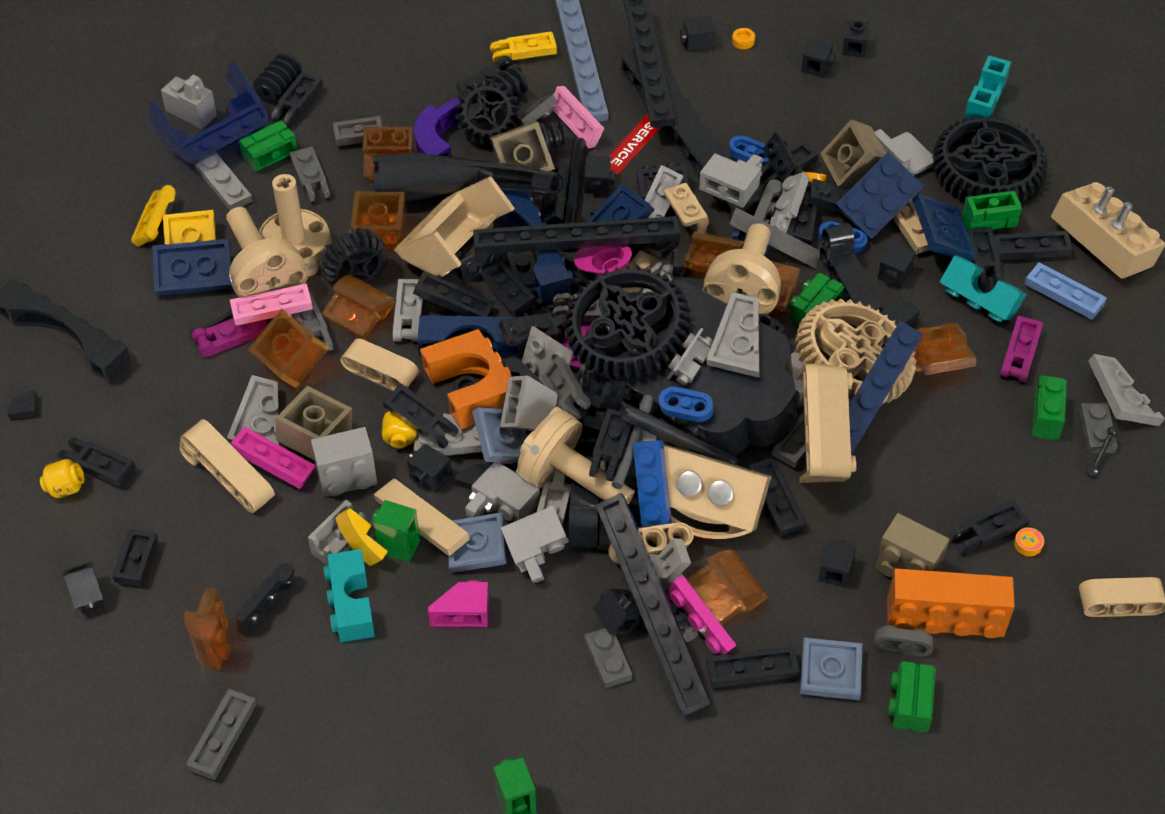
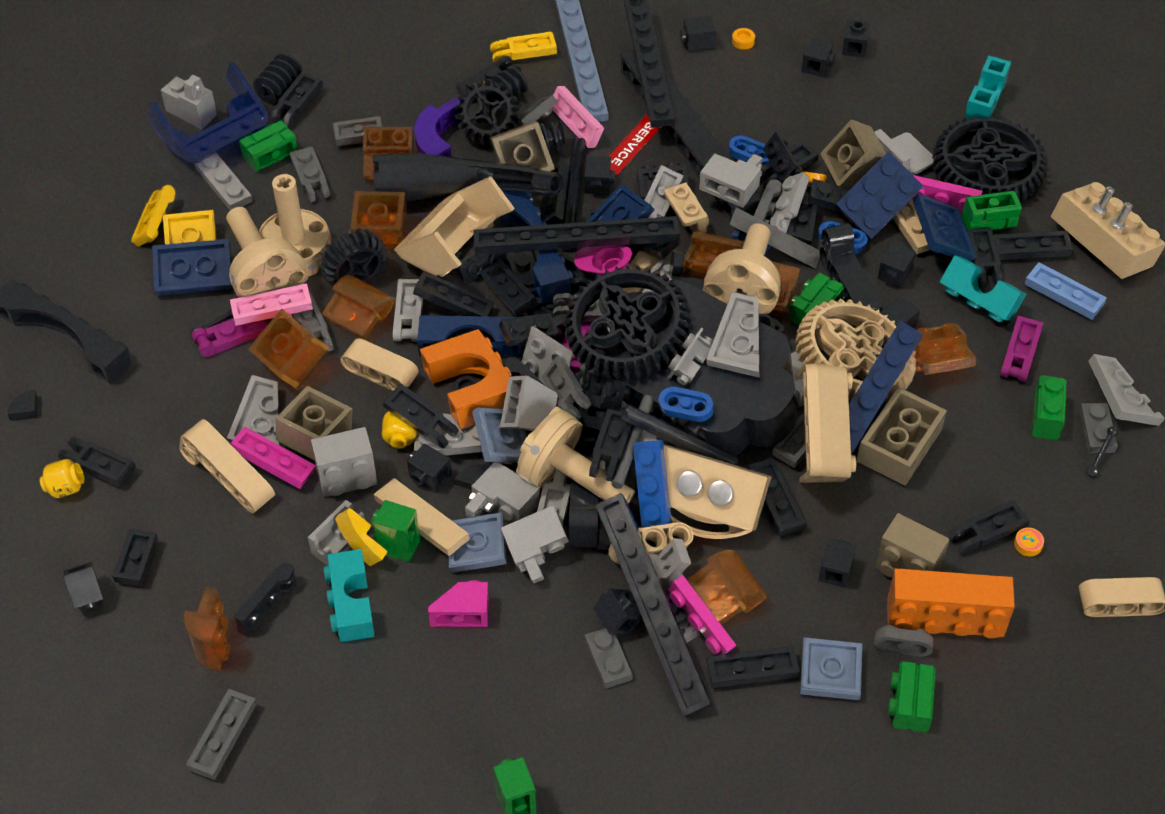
none -> dark tan brick [857,387,947,486]
none -> dark pink plate [912,175,982,211]

